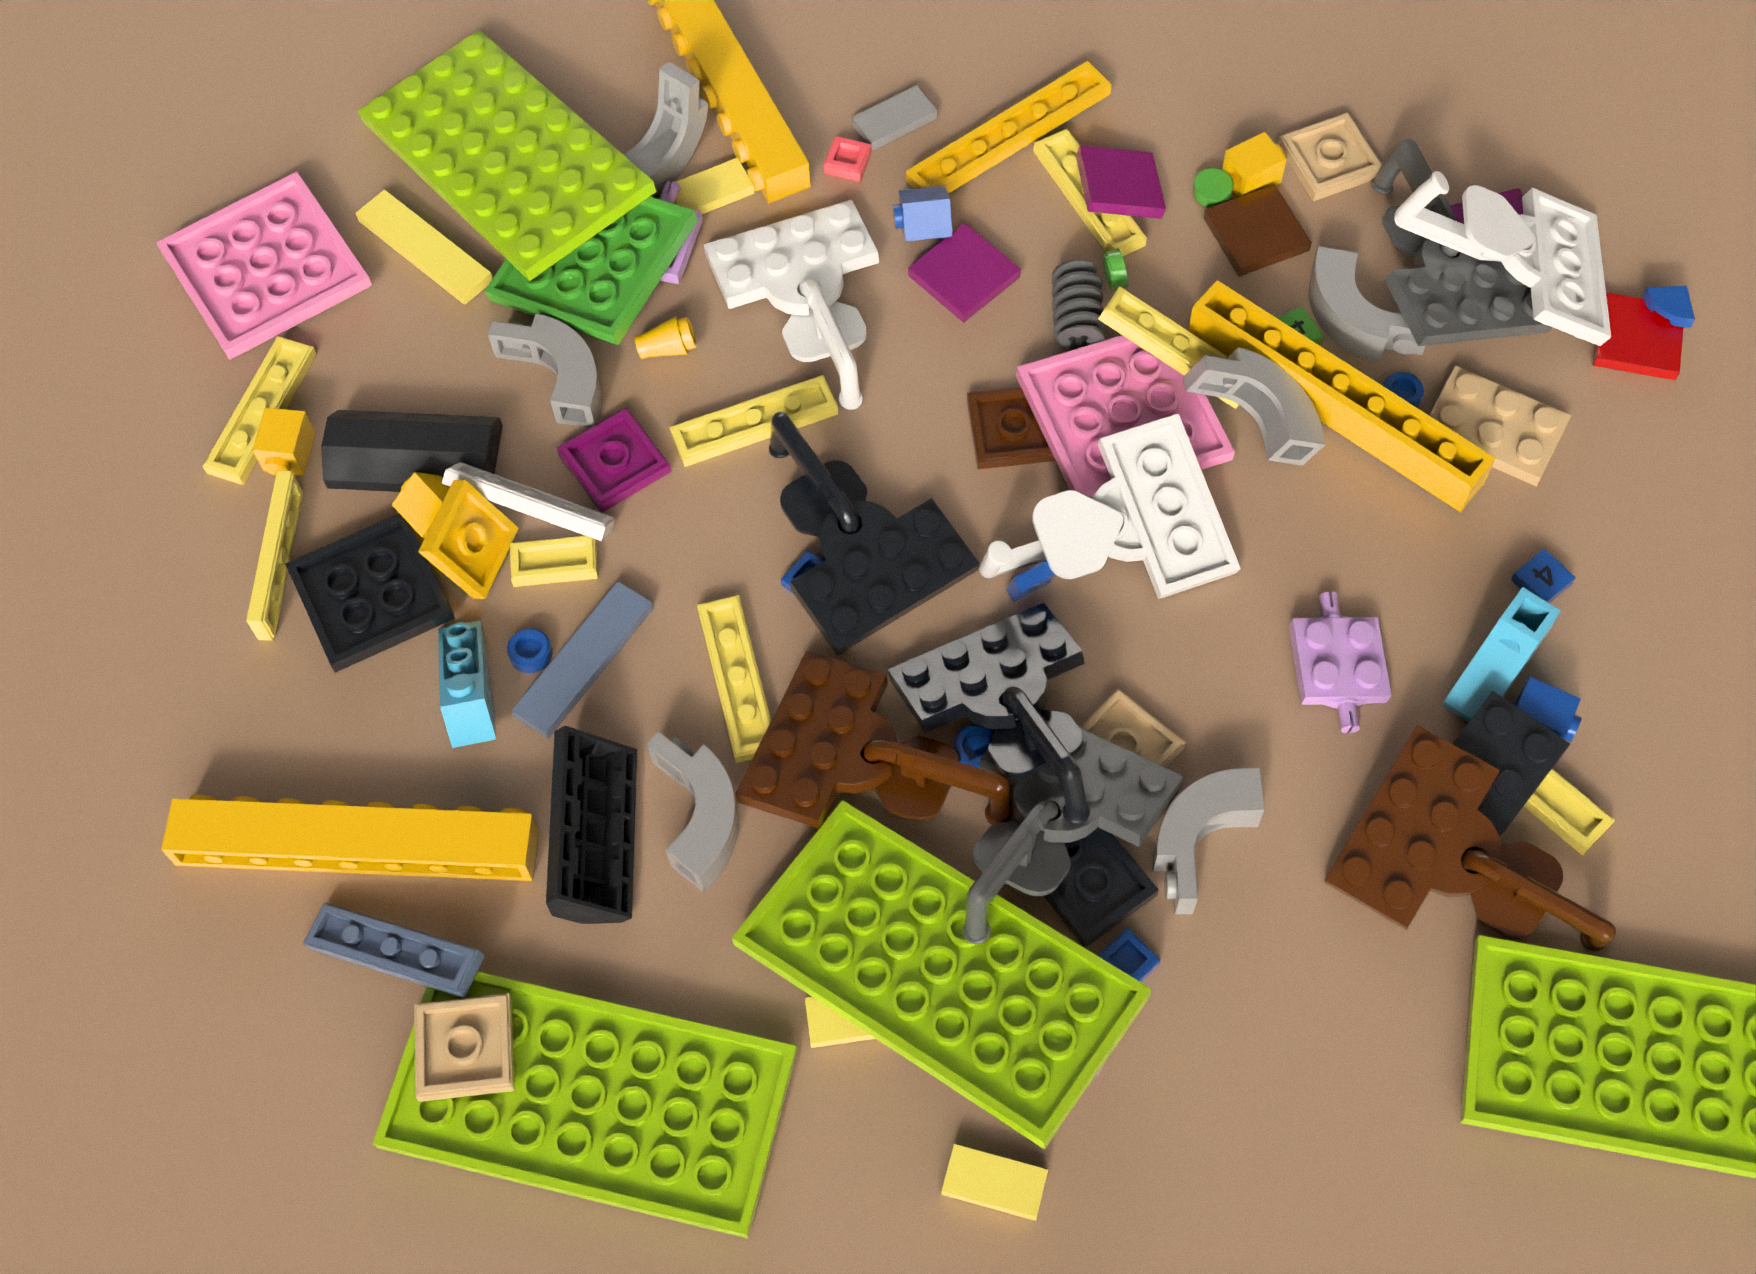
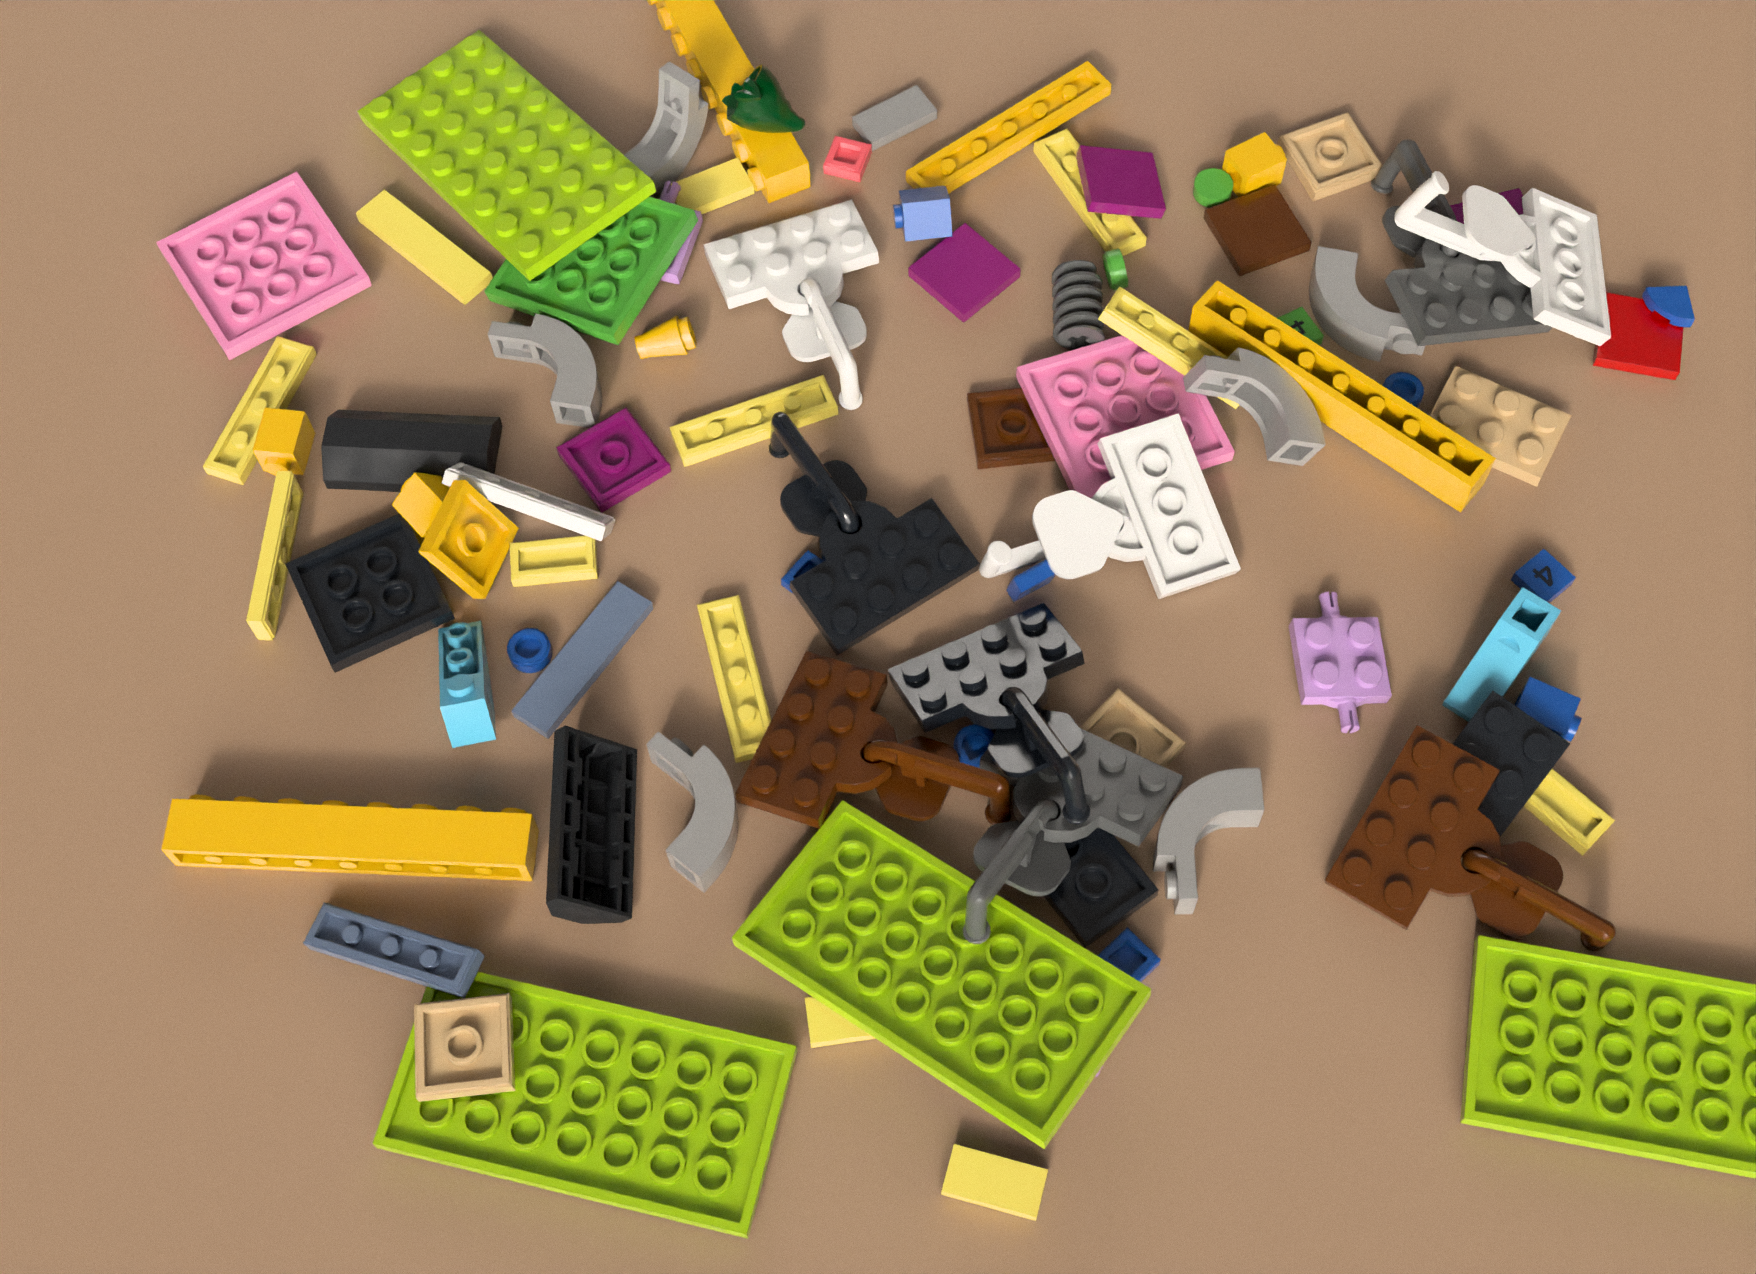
none -> dark green hat [722,64,805,133]

